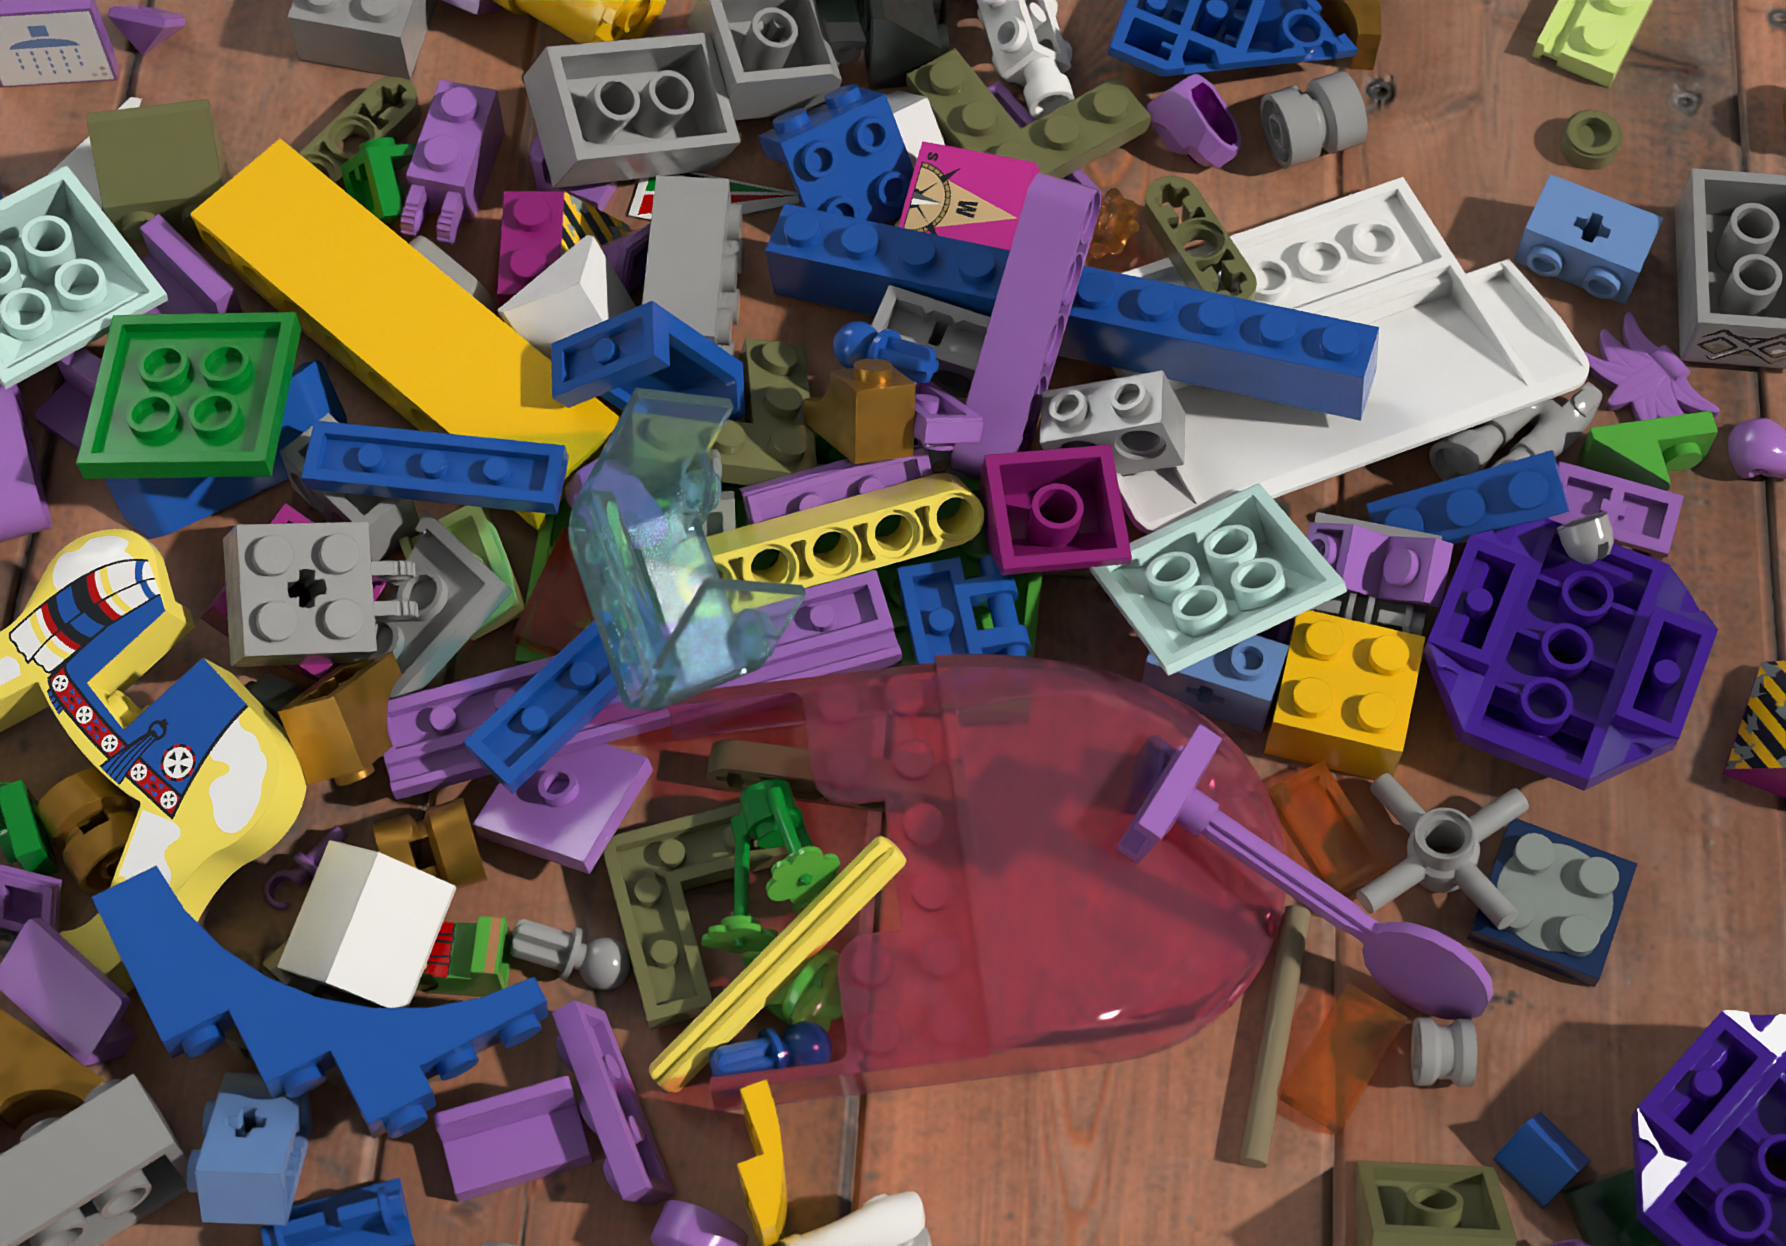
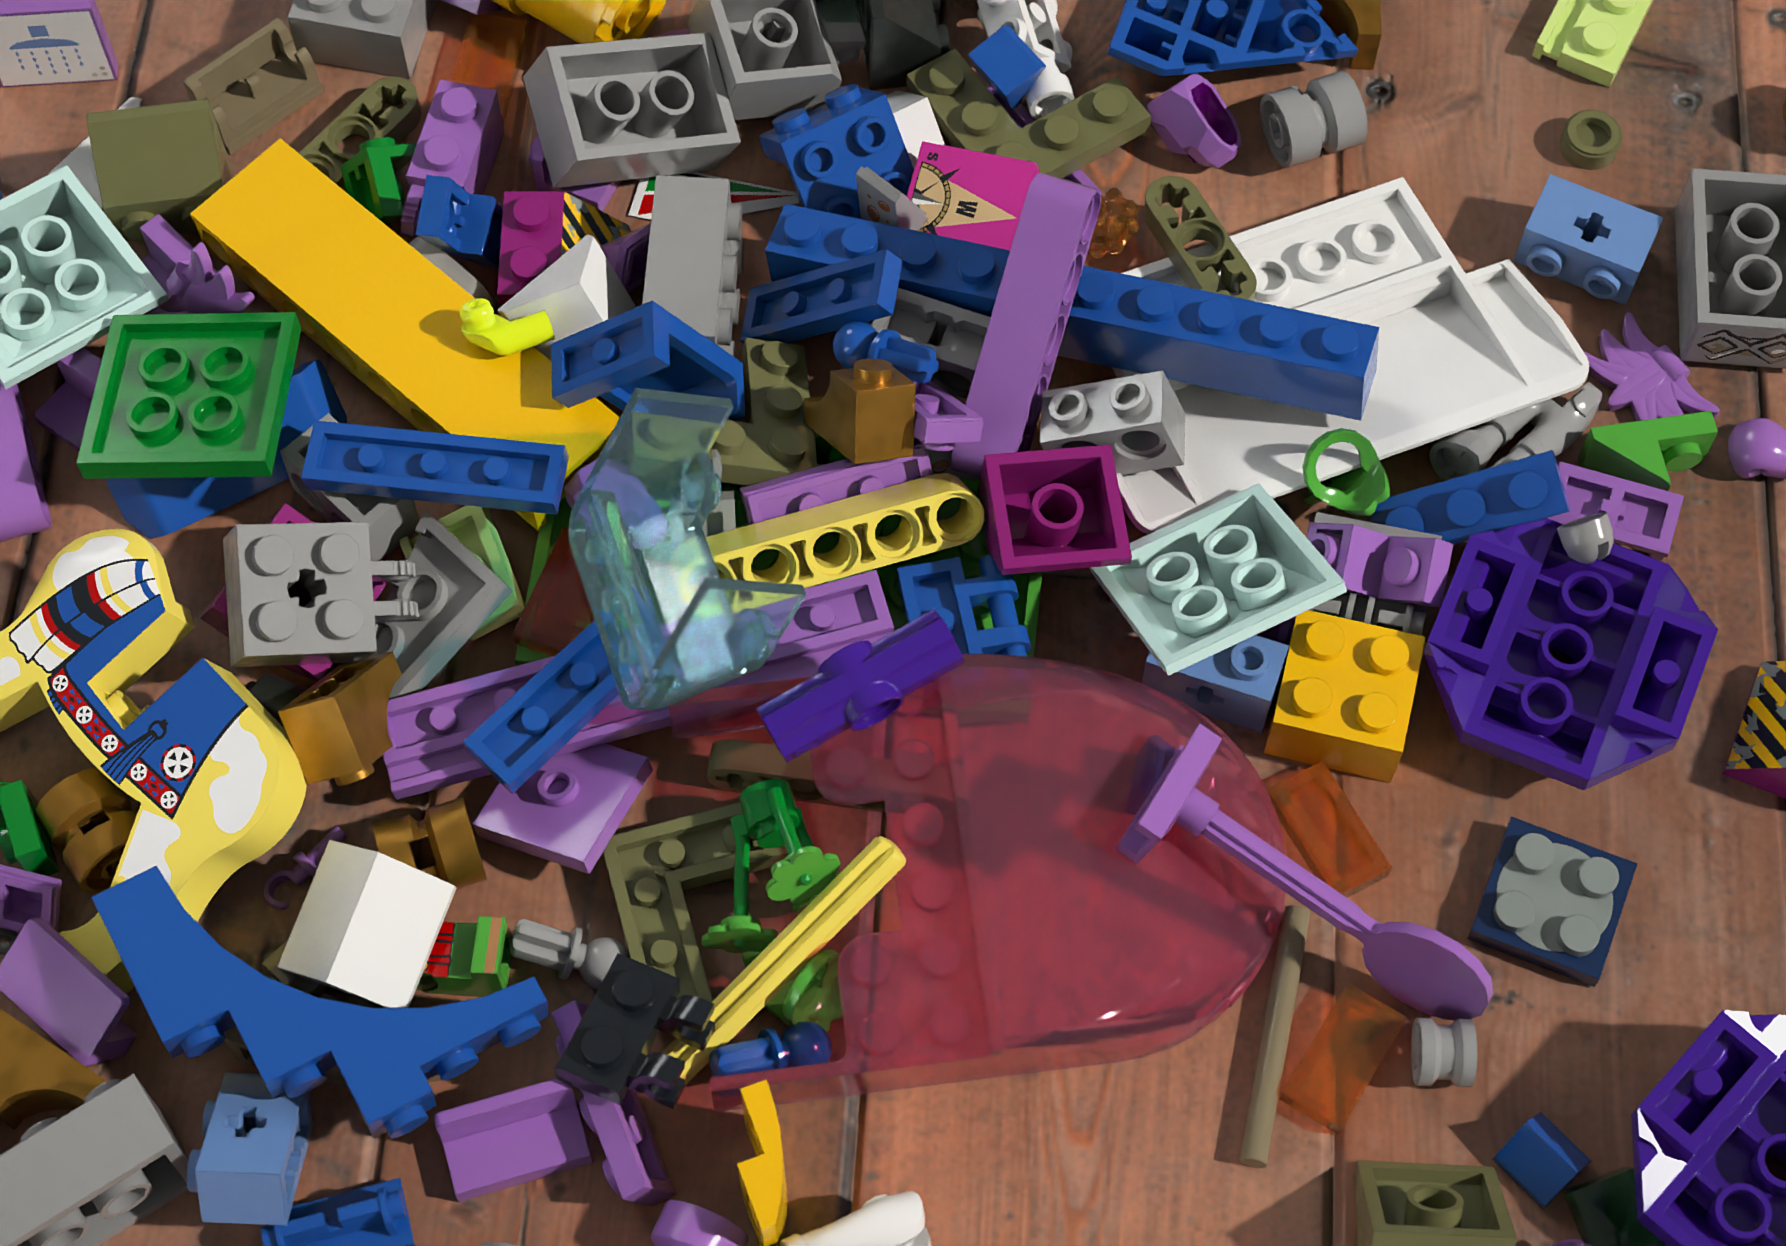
medium lavender slope [108,4,186,56] -> none
light grey bar [1356,773,1529,930] -> none
none -> medium lavender piece [159,242,255,314]
none -> dark tan hinge [183,17,324,155]
none -> blue slope [416,175,503,269]
none -> clear orange tile [451,13,529,125]
none -> neon yellow arm [460,298,555,355]
none -> black plate [556,953,715,1109]
none -> blue plate [740,249,902,343]
none -> dark purple piece [756,609,964,763]
none -> light grey slope [856,166,928,231]
none -> blue slope [968,25,1046,109]
none -> bright green piece [1302,428,1390,516]

